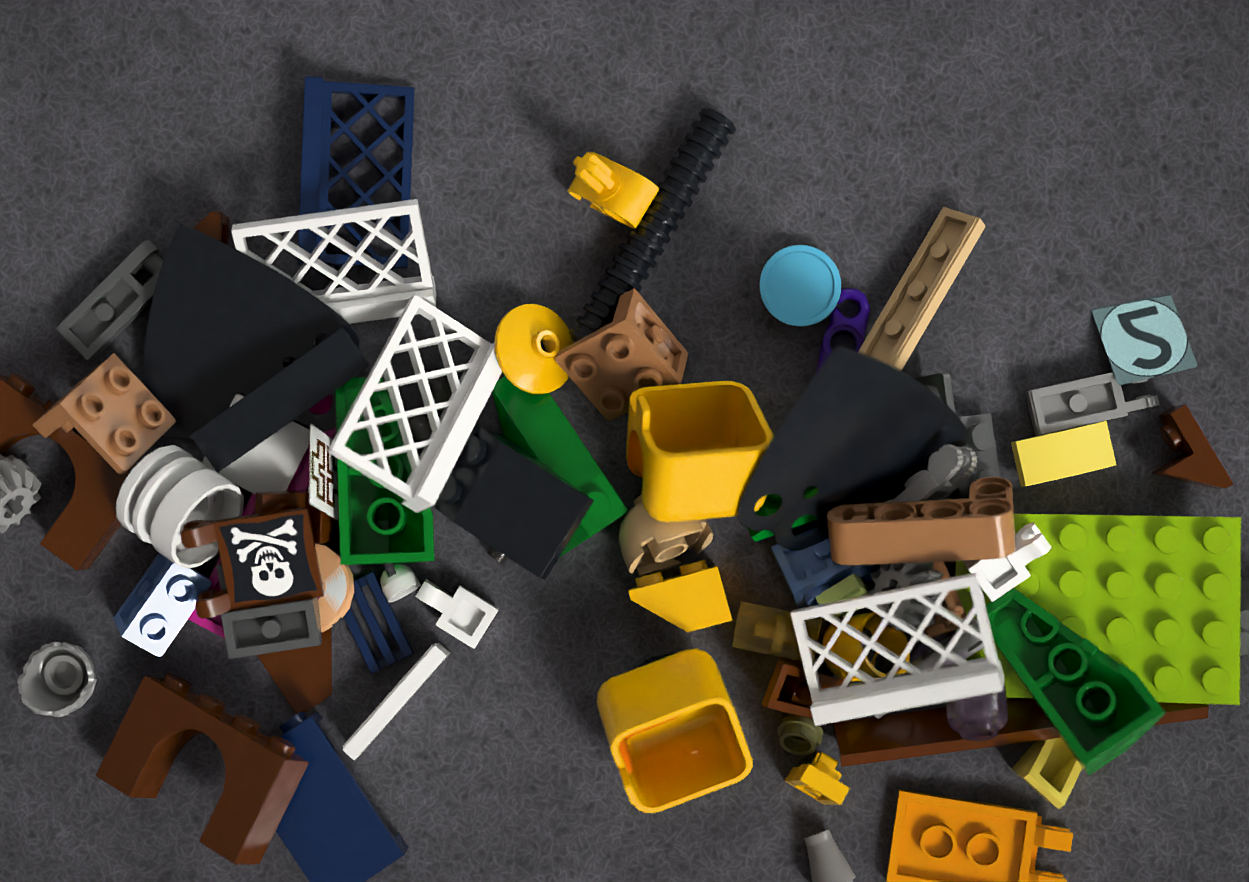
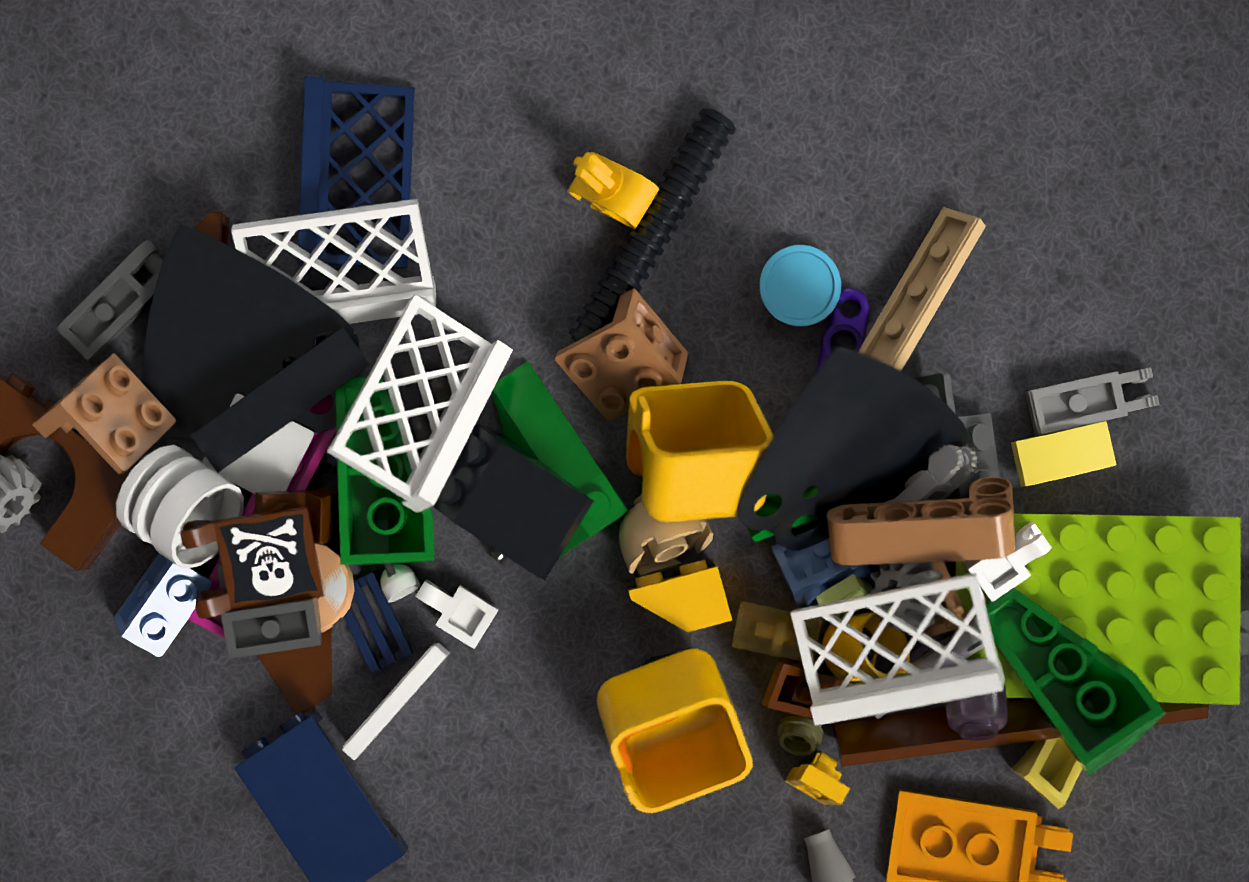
light grey hair [17,642,97,717] -> none
reddish brown arch [95,673,309,864] -> none
white sticker [309,424,339,521] -> none
yellow dish [494,304,574,394] -> none
clear light blue sticker [1092,294,1197,385] -> none
reddish brown slope [1151,404,1234,489] -> none

